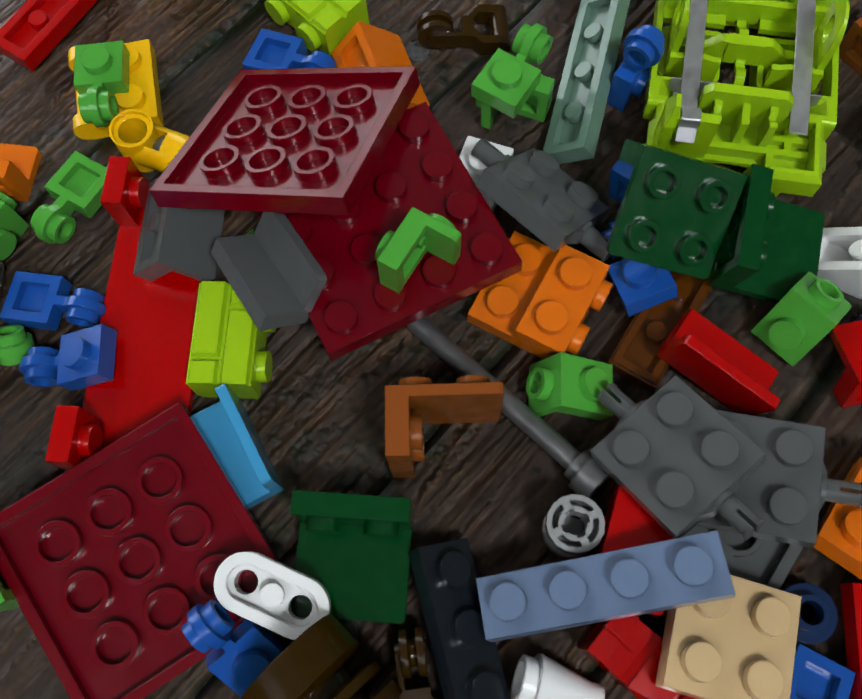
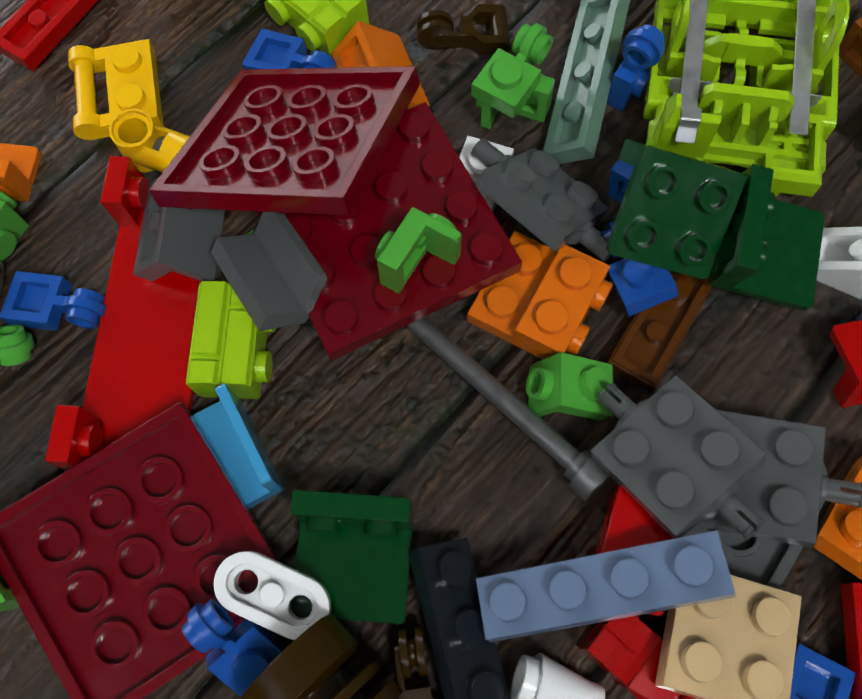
blue plate [19,324,117,391] -> none
bright green plate [30,151,107,244] -> none
bright green plate [73,40,130,127] -> none
dark orange bracket [385,375,504,478] -> none
light grey wheel [541,494,605,559] -> none
red panel [657,308,781,416] -> none
bright green bracket [751,272,852,367] -> none
dark blue plate [783,583,838,644] -> none

